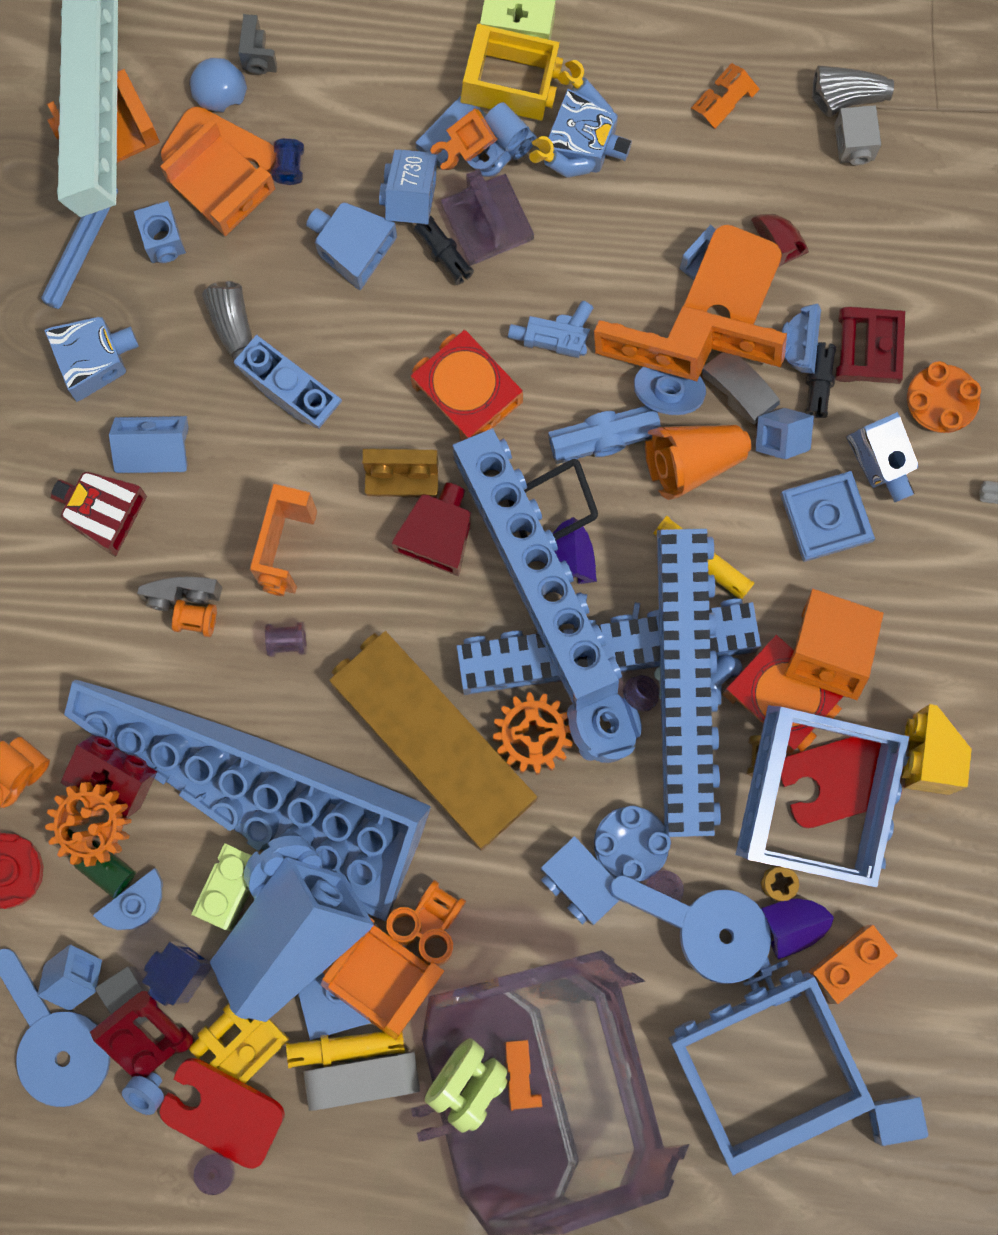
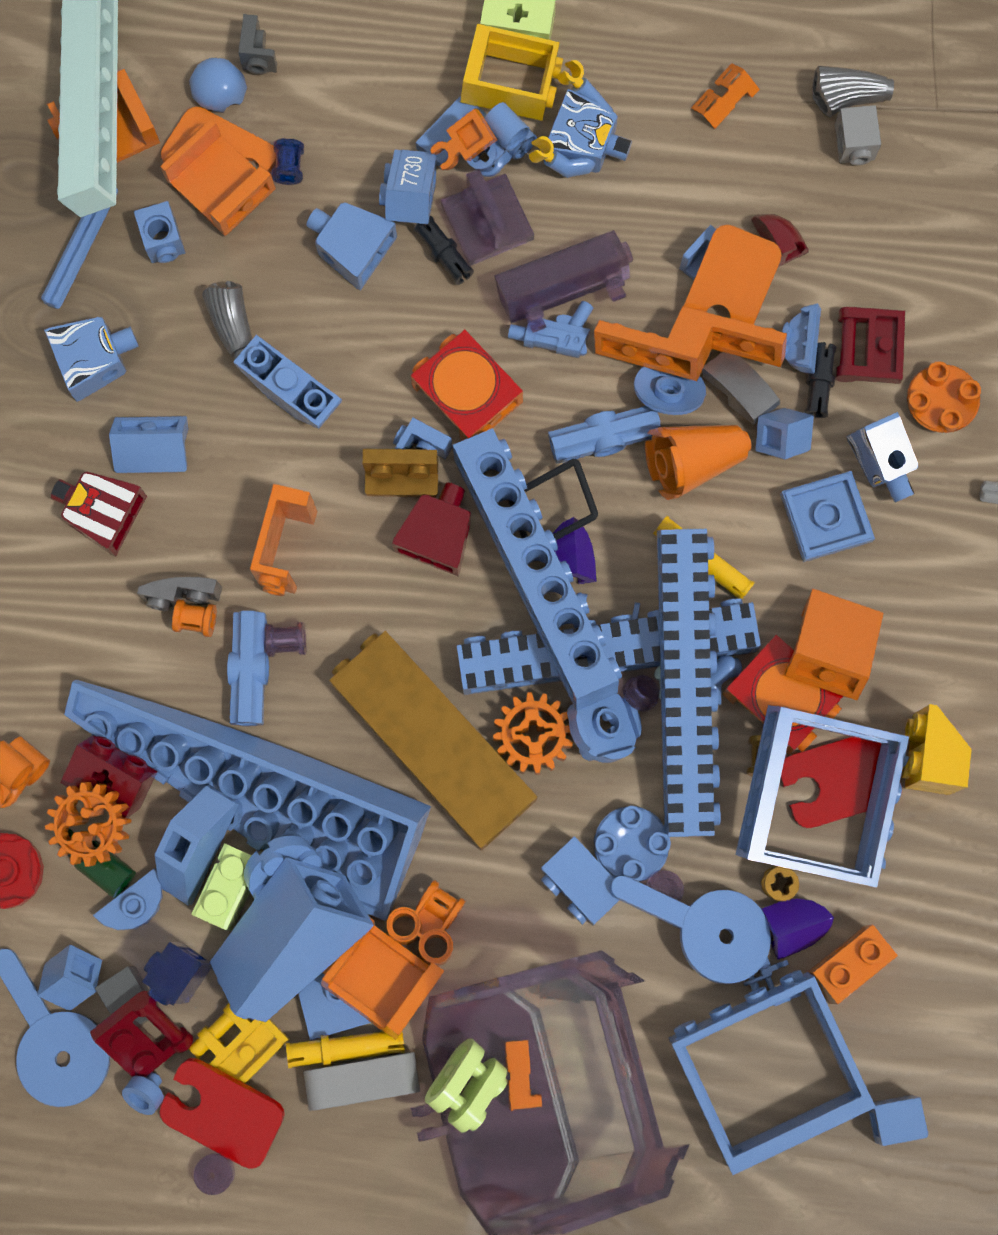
none -> medium blue slope [155,786,240,906]
none -> medium blue piece [227,611,269,726]
none -> medium blue bracket [393,418,453,460]
none -> clear purple brick [494,230,633,333]

